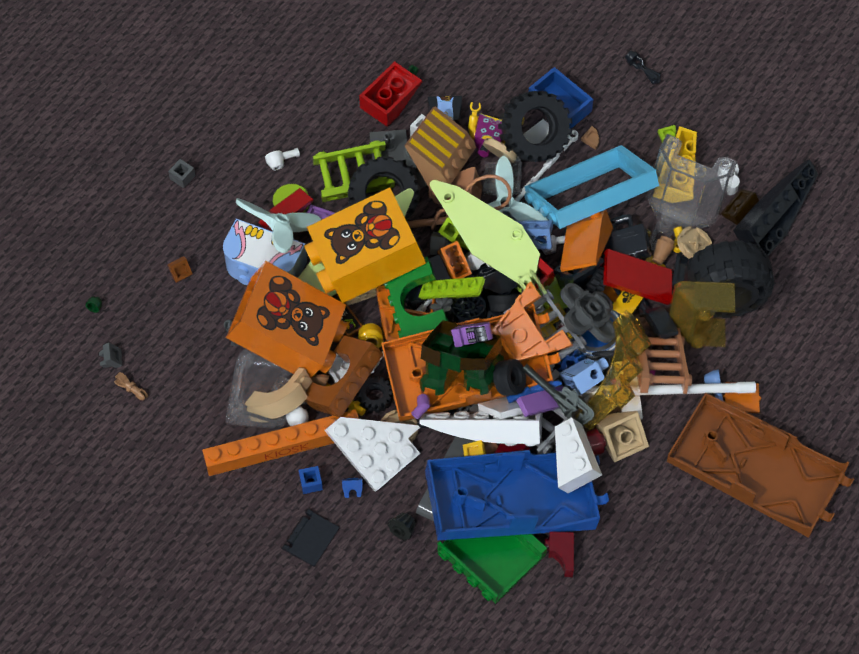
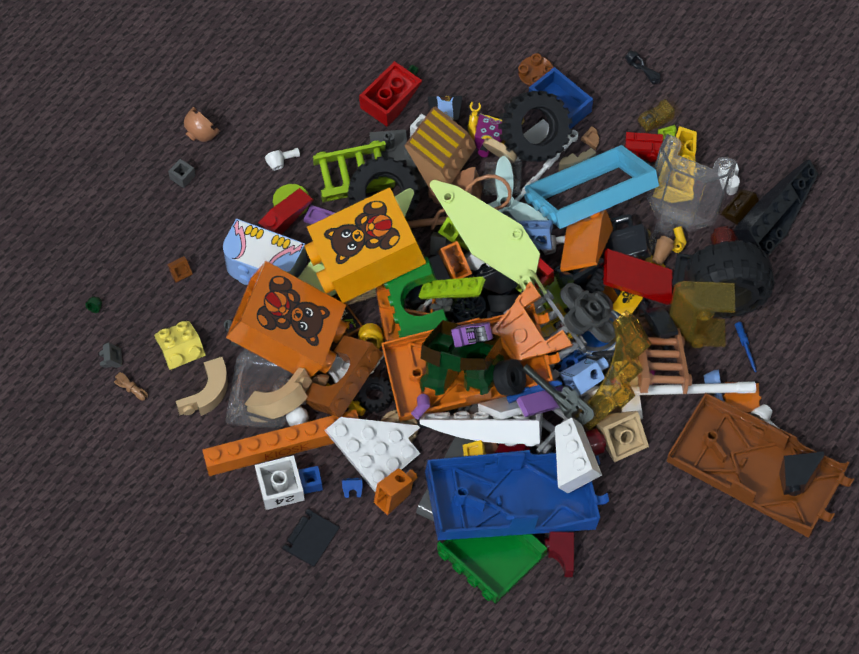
light aqua piece [236,198,321,253] -> none
pearl dark grey piece [388,513,416,541] -> none
tan tile [677,226,712,259] -> none
none -> light yellow bracket [154,321,206,370]
none -> tan arch [176,357,228,416]
none -> nougat cylinder [184,107,220,142]
none -> white brick [255,455,304,510]
none -> orange torso [374,469,417,515]
none -> dark orange dish [518,53,554,86]
none -> dark tan slope [559,148,596,171]
none -> red brick [625,132,663,162]
none -> clear yellow leg [638,99,675,132]
none -> clear red head [711,226,736,245]
none -> blue piece [735,322,757,372]
none -> white bar [750,404,780,429]
none -> black slope [779,452,824,496]

